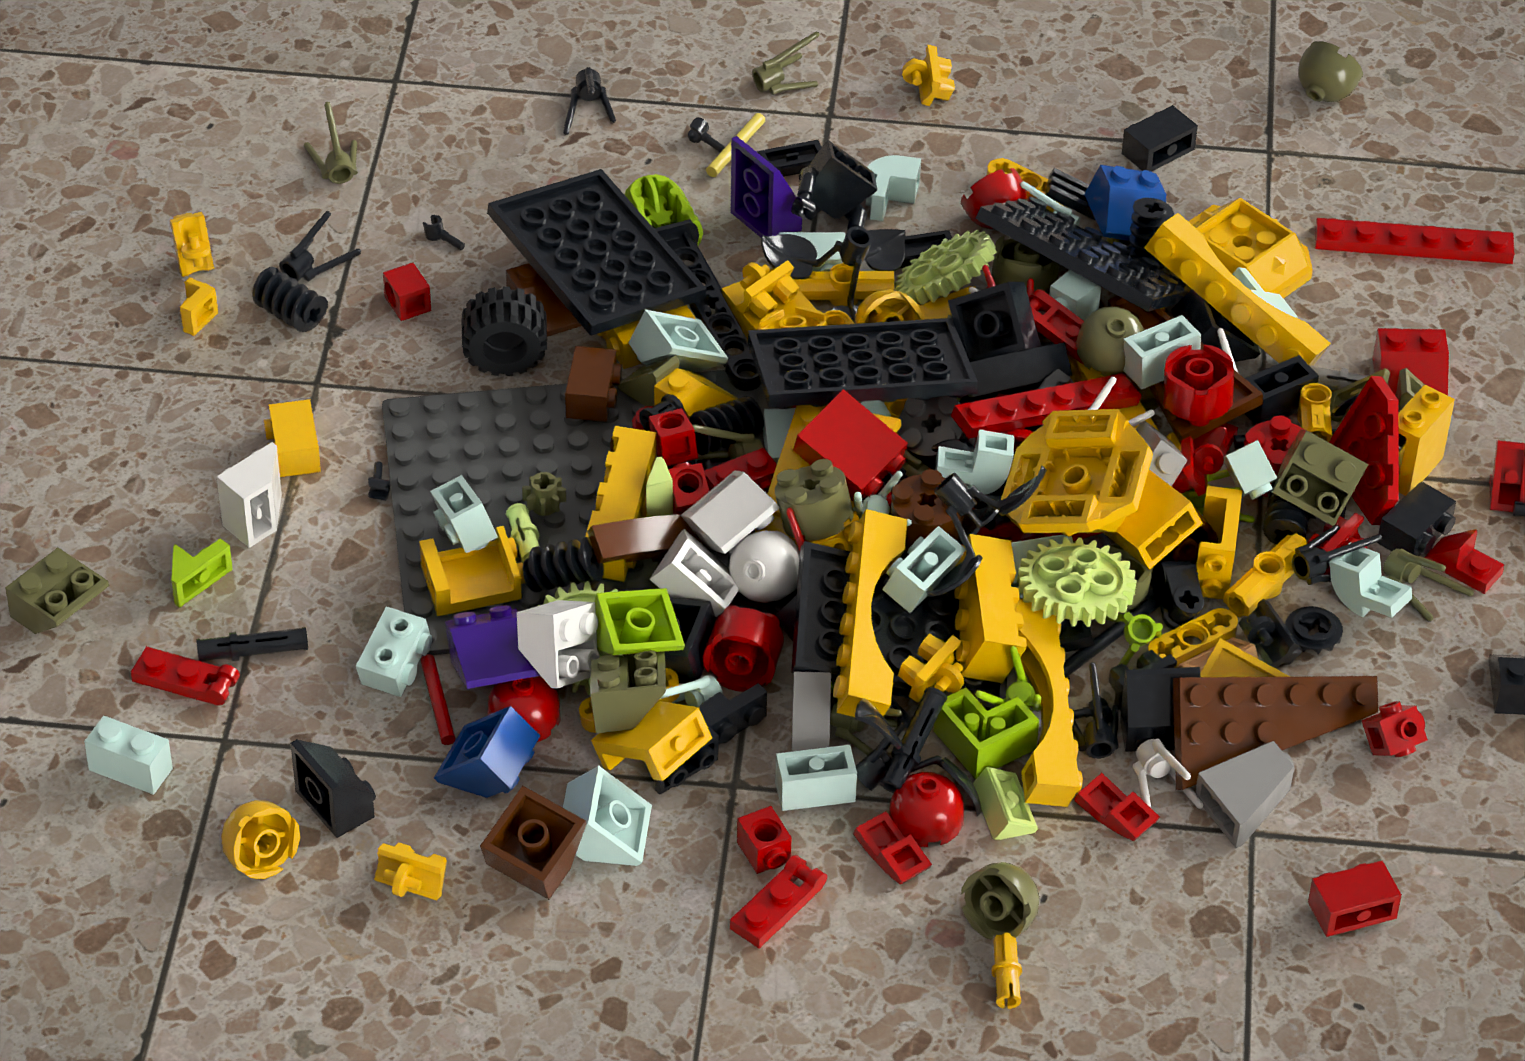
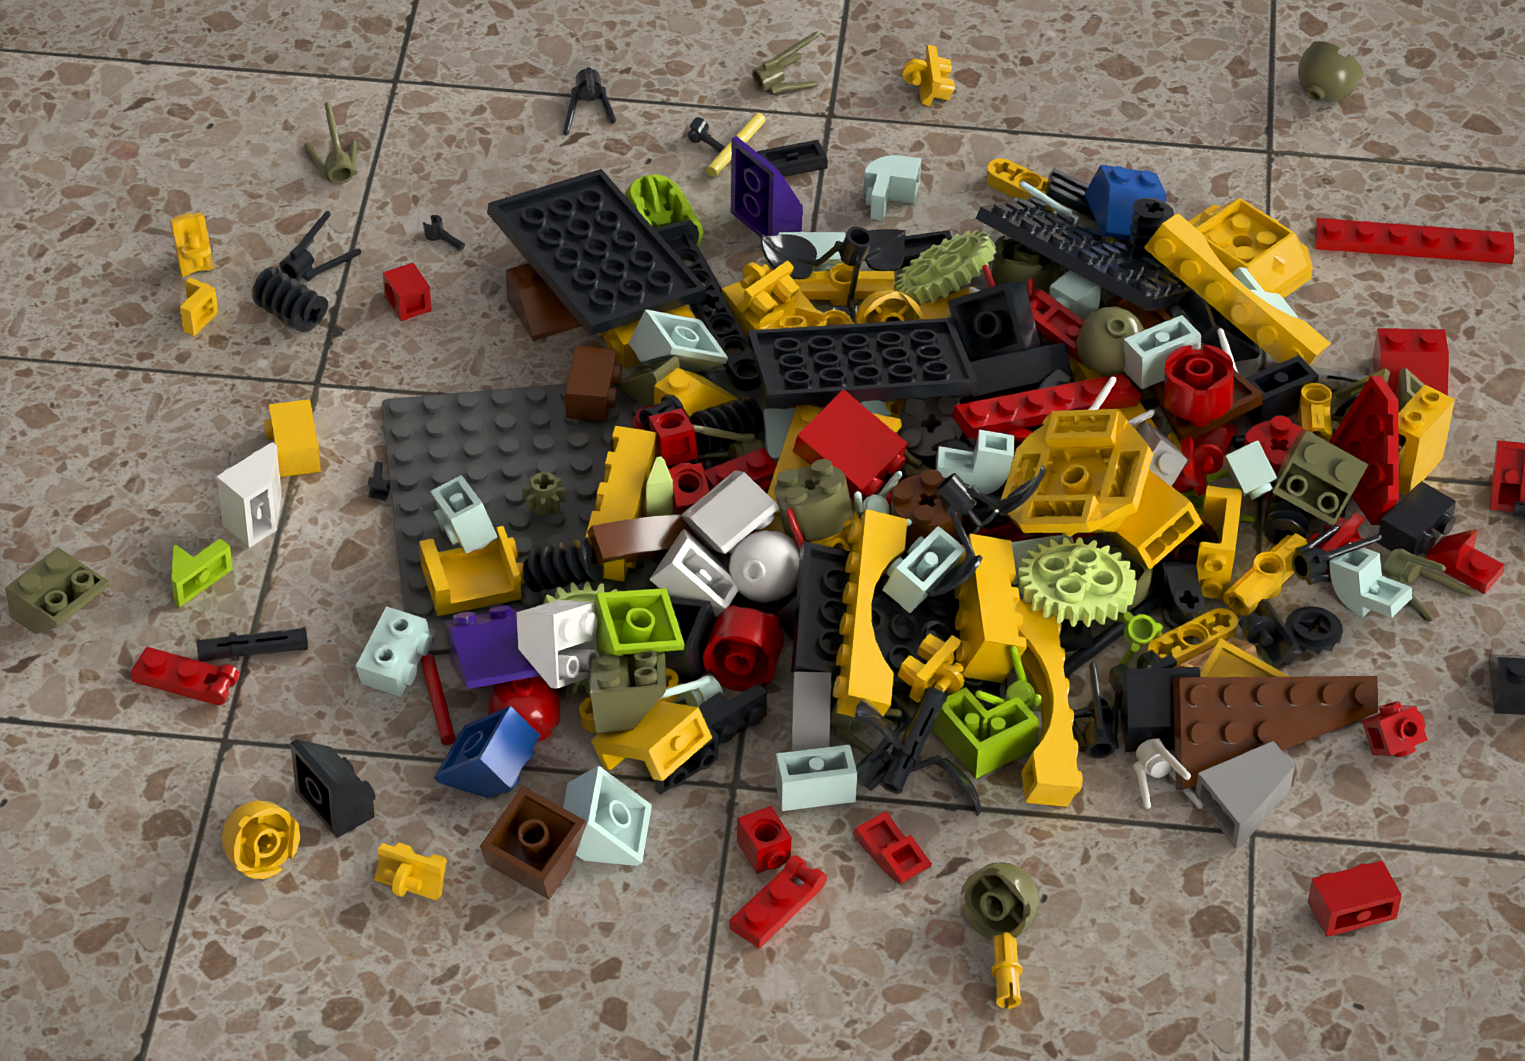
light aqua brick [84,716,173,795] -> none
black tyre [461,286,547,376] -> none
yellowish green pin [506,503,540,563] -> none
black torso [791,140,878,231] -> none
red cylinder [889,772,964,847] -> none
red cylinder [960,168,1028,229] -> none
yellowish green slope [973,767,1038,840] -> none
red slope [1074,773,1160,841] -> none
black brick [1121,105,1198,172] -> none

